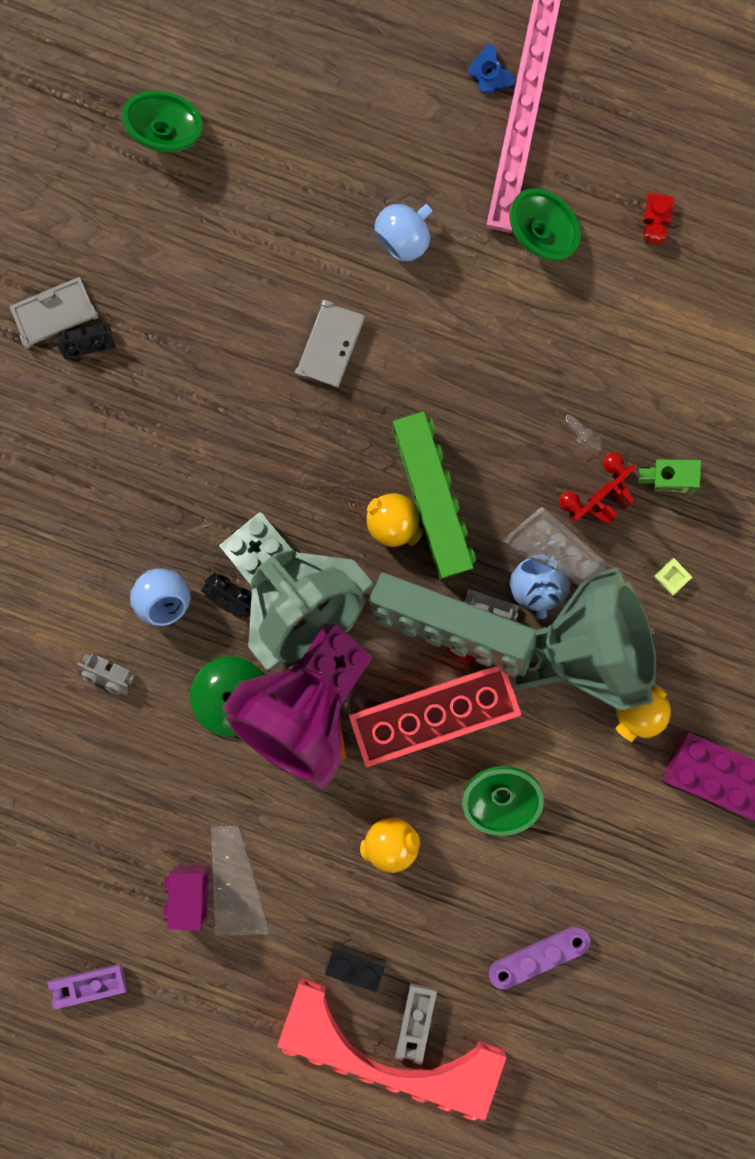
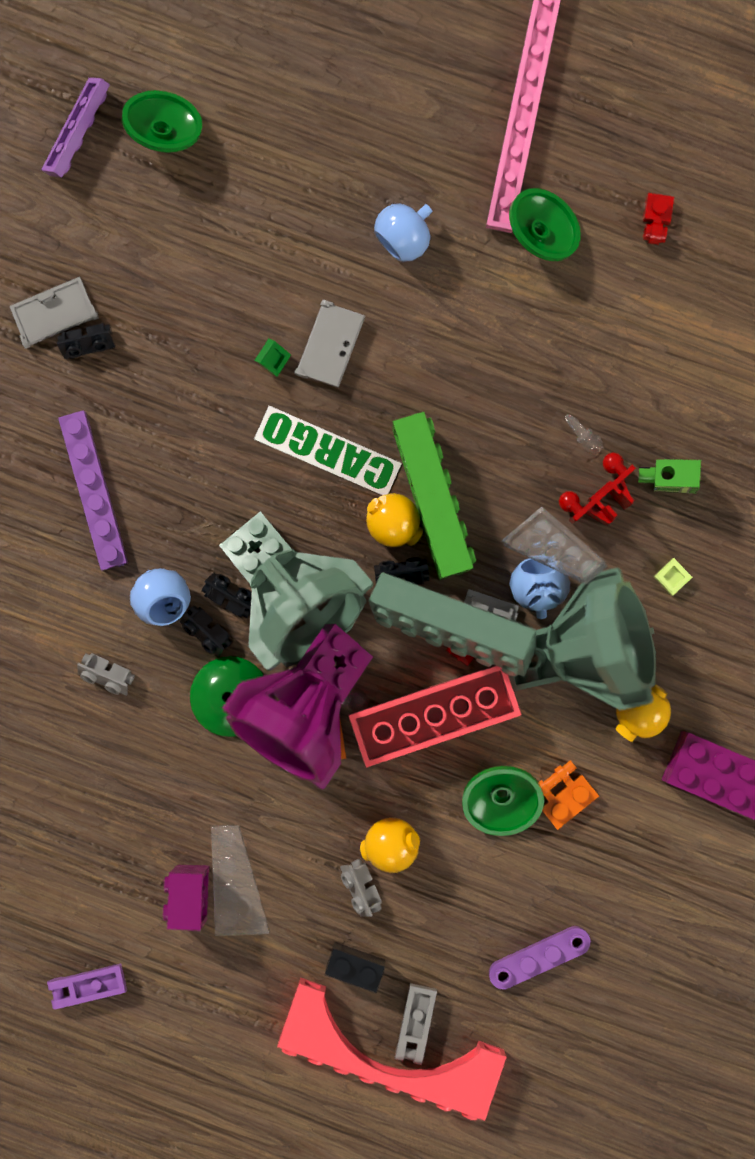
blue animal [468,44,515,94] -> none
none -> medium lavender plate [41,78,110,178]
none -> medium lavender plate [58,410,129,571]
none -> black hinge [180,605,233,658]
none -> green plate [254,339,291,377]
none -> sticker [254,406,402,495]
none -> light grey hinge [340,858,382,917]
none -> black hinge [374,557,429,585]
none -> orange plate [539,760,599,830]

